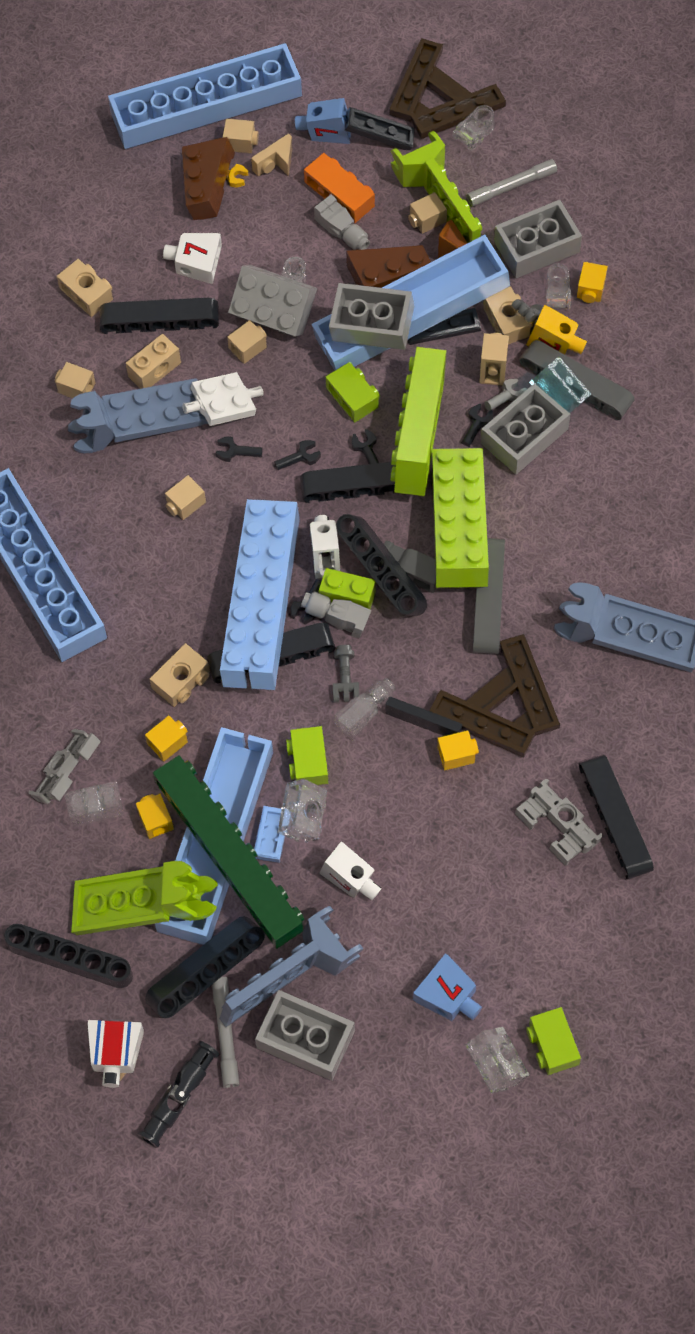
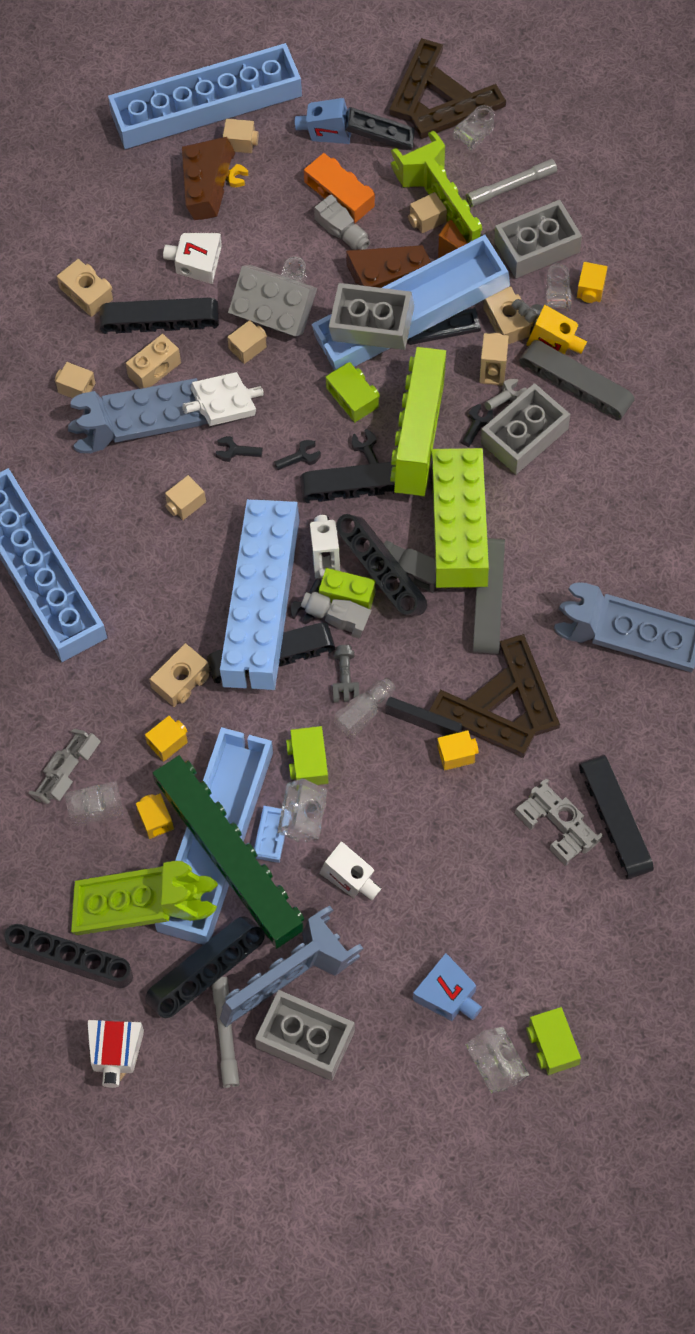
black piece [137,1040,219,1148] -> none
tan slope [251,133,292,176] -> none
clear light blue brick [530,357,591,413] -> none

